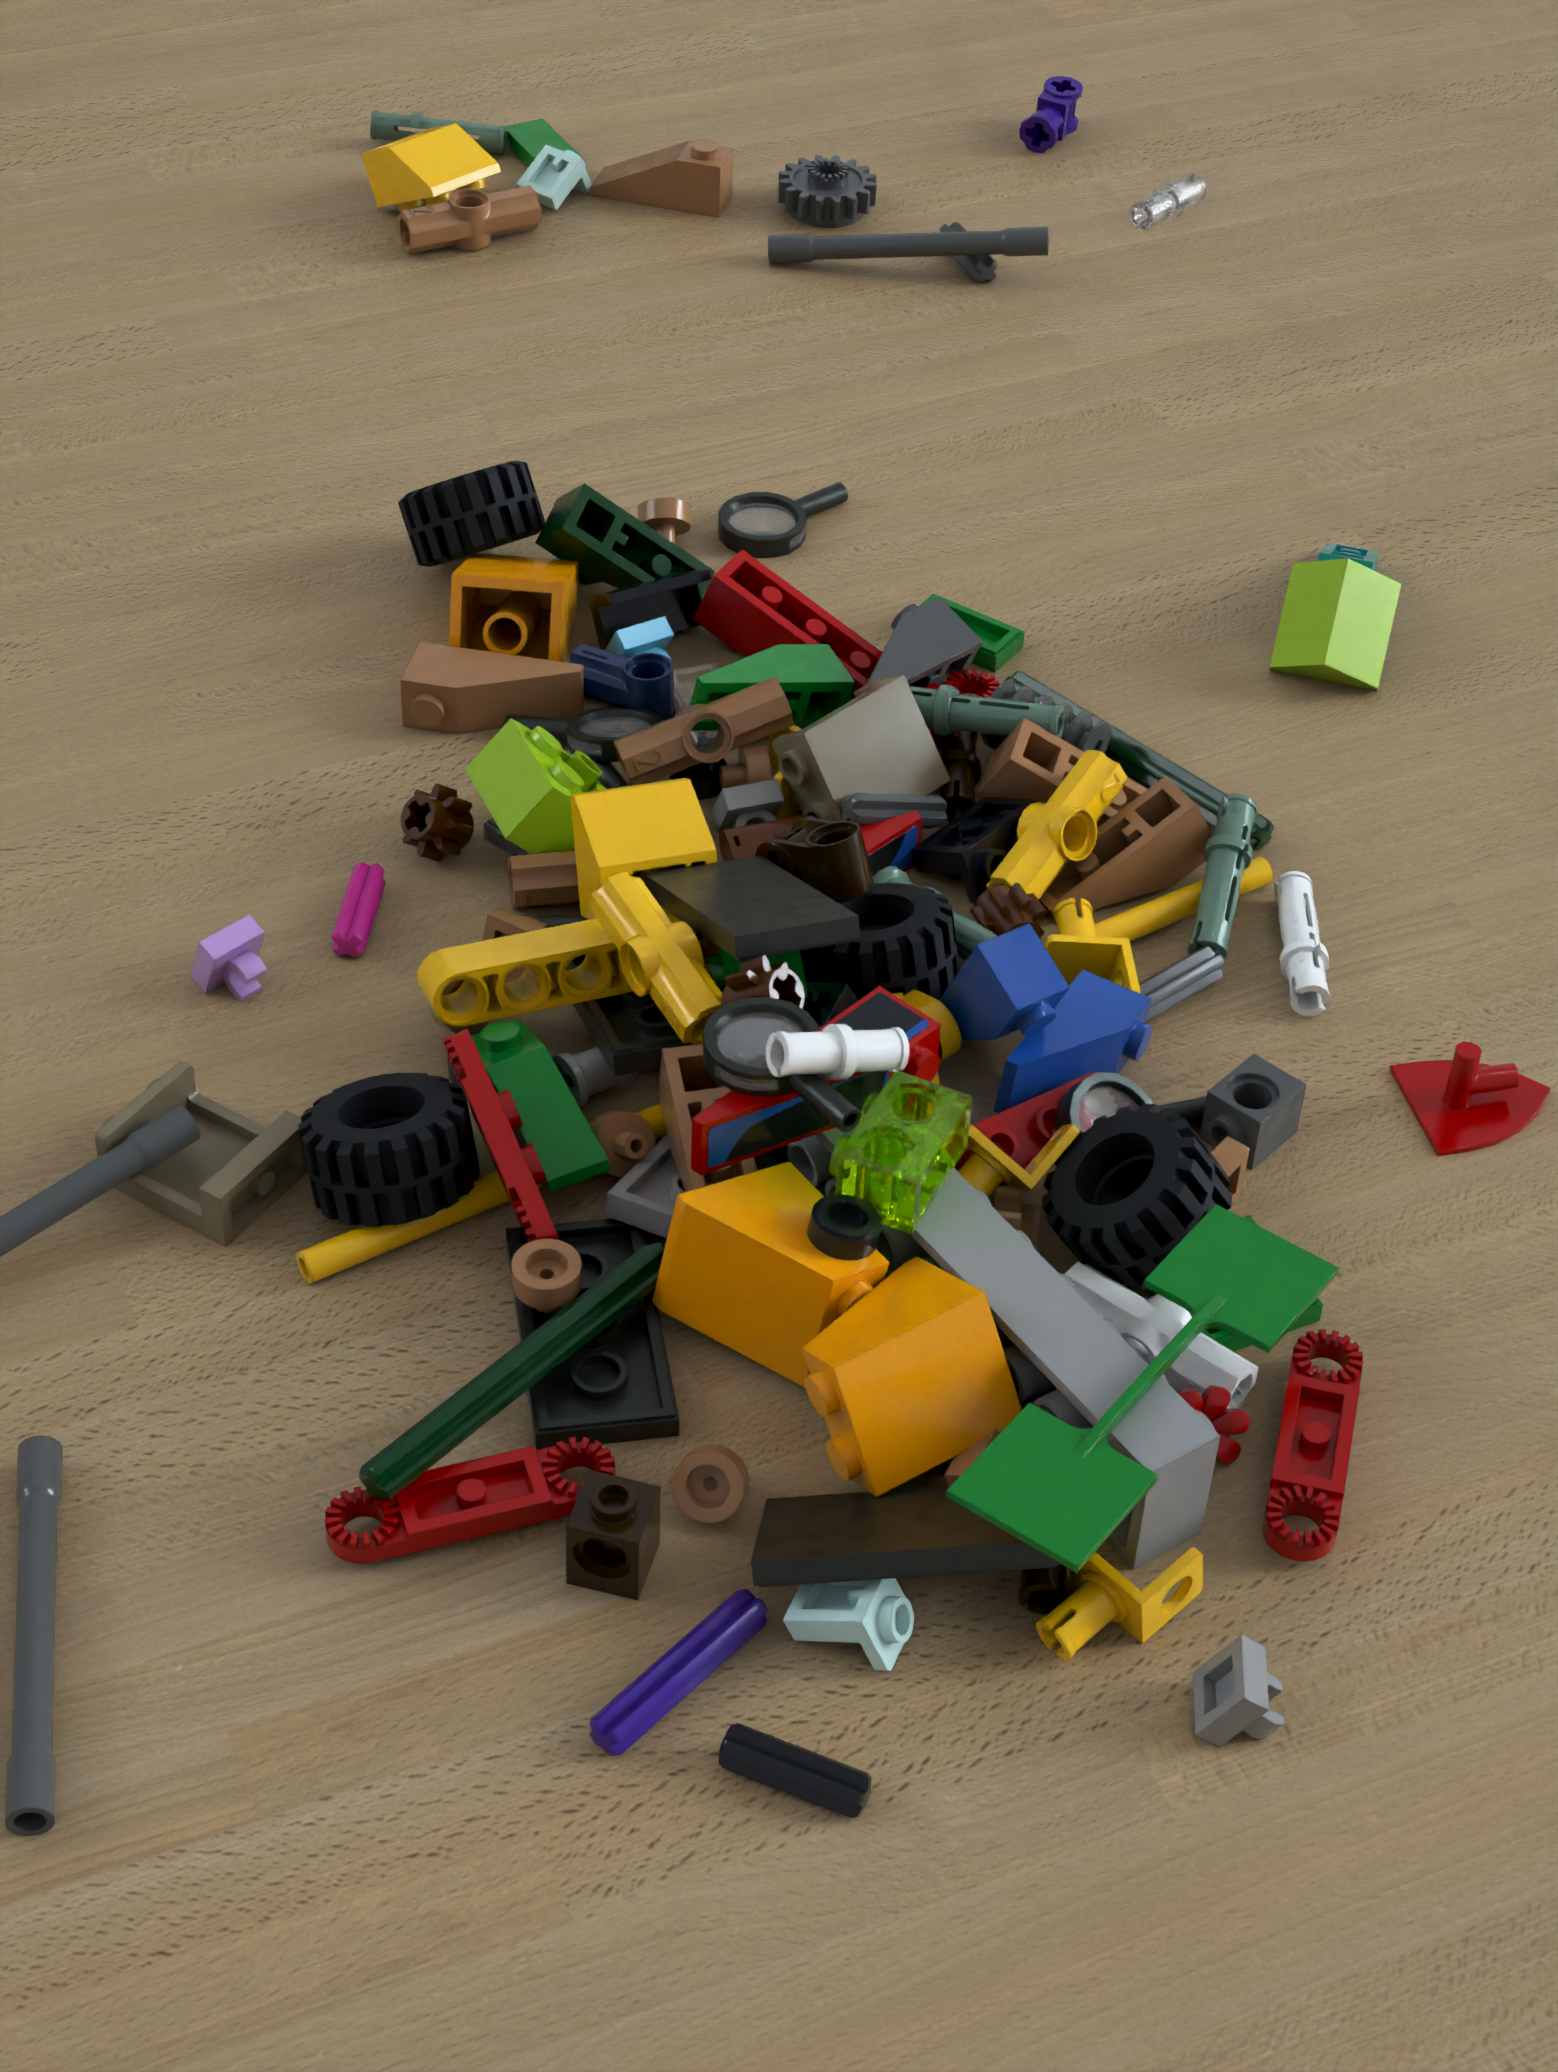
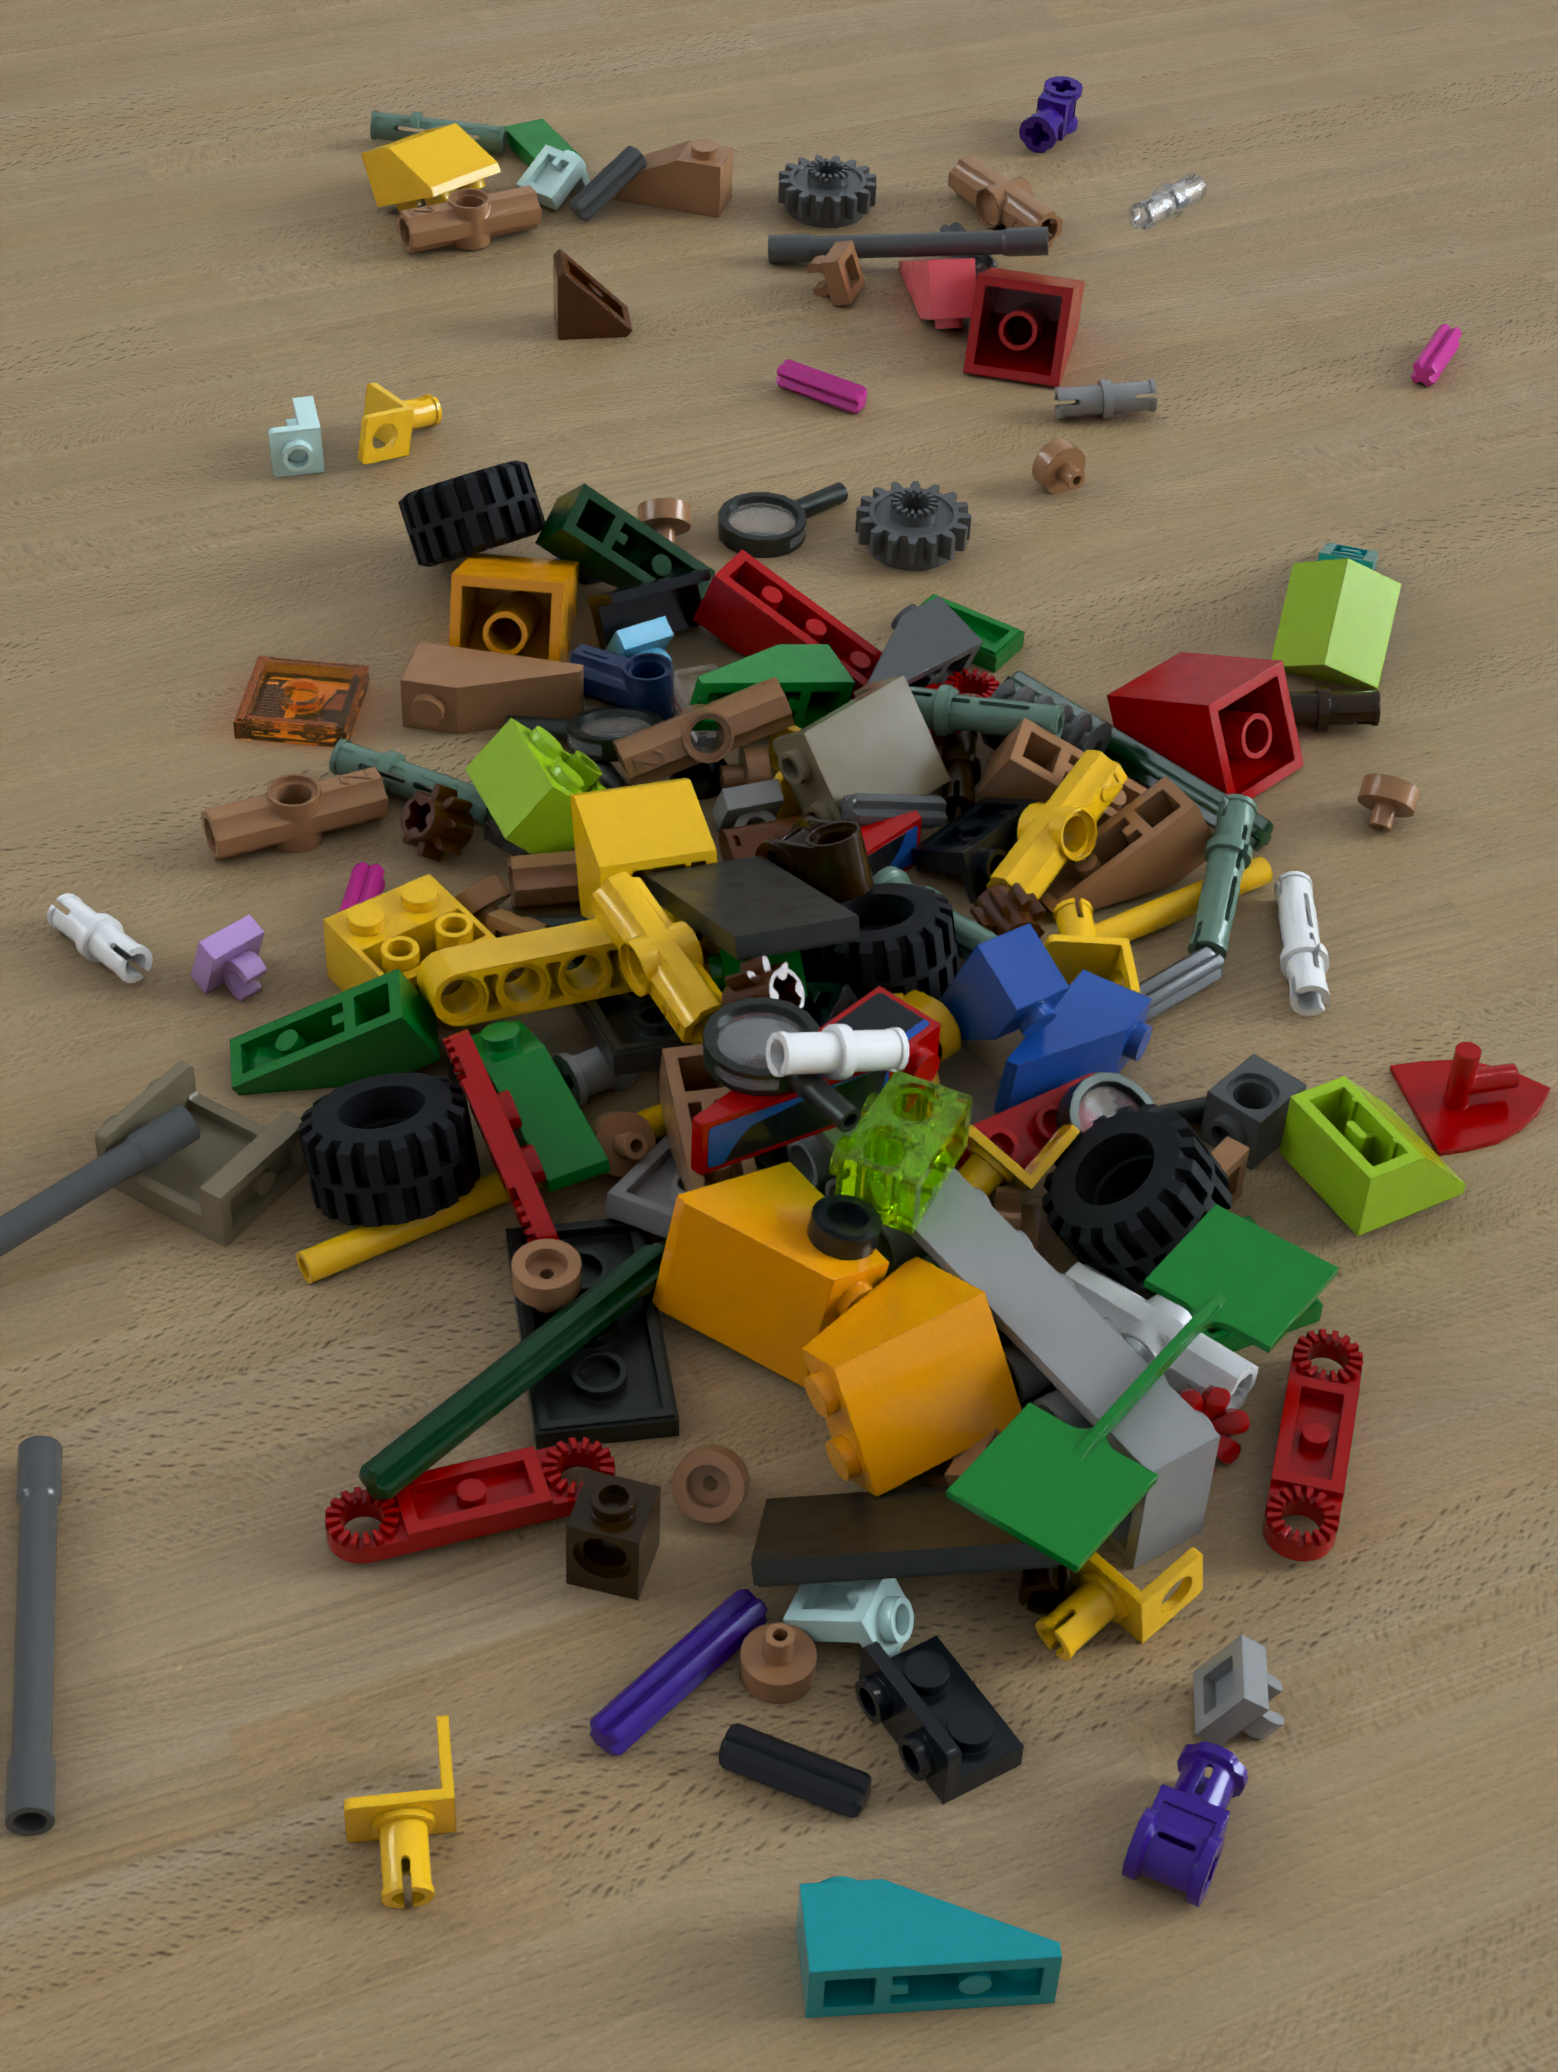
none -> white pin [47,893,153,983]
none -> medium nougat piece [201,767,389,861]
none -> green slope [229,969,441,1095]
none -> clear orange tile [233,656,369,747]
none -> light aqua bracket [268,396,325,477]
none -> yellow slope [323,874,496,992]
none -> sand green pin [329,739,495,828]
none -> yellow bracket [343,1715,456,1909]
none -> yellow bracket [358,382,442,465]
none -> medium nougat tile [454,873,511,926]
none -> reddish brown slope [553,249,633,340]
none -> dark grey axle [569,146,647,222]
none -> medium nougat tile [739,1622,817,1704]
none -> dark pink axle [776,359,867,414]
none -> teal slope [796,1876,1062,2018]
none -> medium nougat tile [806,240,865,306]
none -> dark grey gear [855,481,971,571]
none -> black bracket [855,1635,1024,1804]
none -> coral slope [899,258,976,329]
none -> medium nougat piece [948,155,1063,248]
none -> red slope [963,267,1085,387]
none -> medium nougat tile [1032,438,1086,494]
none -> light grey pin [1054,379,1157,419]
none -> red slope [1107,652,1304,799]
none -> dark purple connector [1122,1741,1248,1907]
none -> lime slope [1279,1076,1466,1236]
none -> dark brown pin [1289,686,1381,731]
none -> medium nougat tile [1358,773,1420,832]
none -> dark pink axle [1411,323,1462,387]

